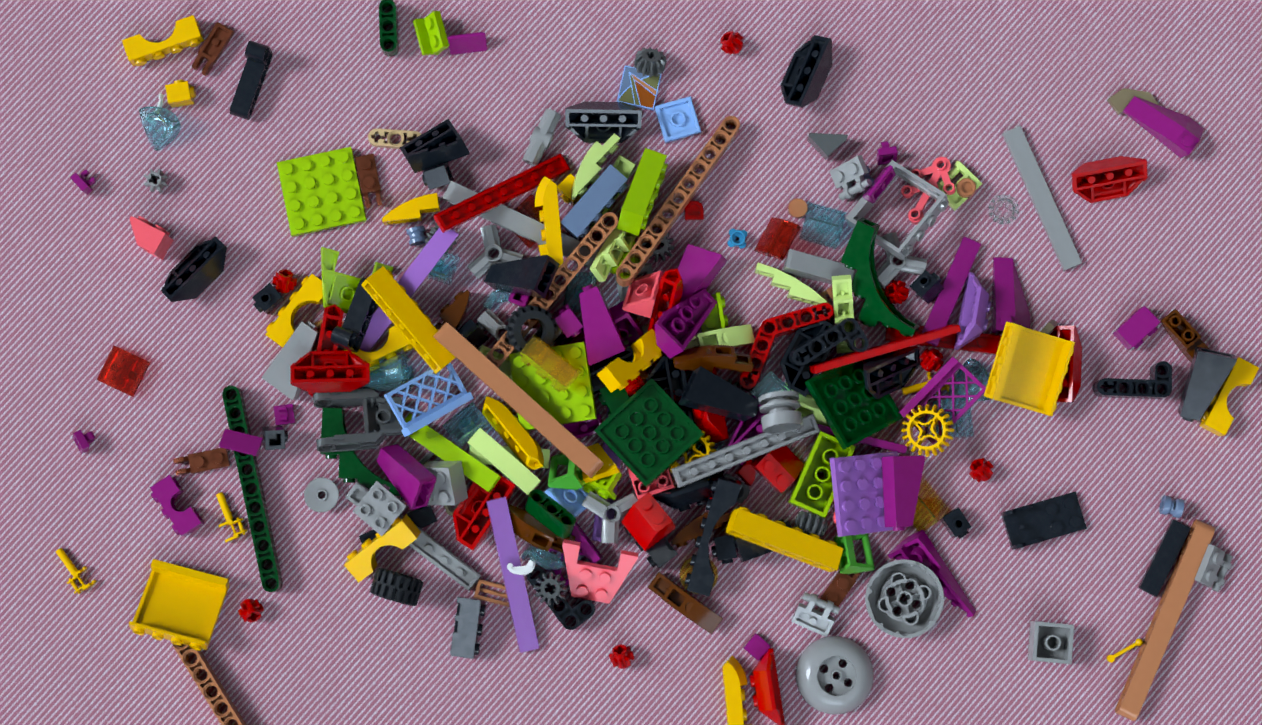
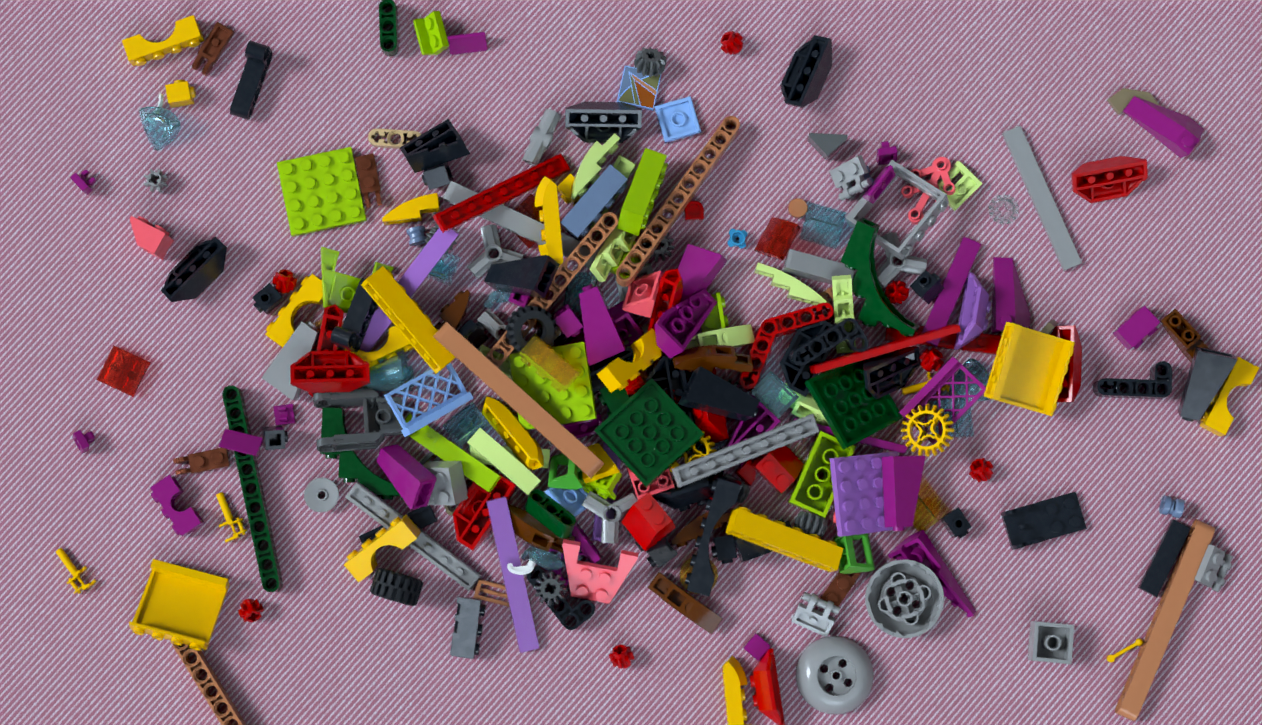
light grey hinge [353,481,406,536] -> none
light grey wheel [758,390,803,434] -> none
nougat tile [956,178,976,198] -> none

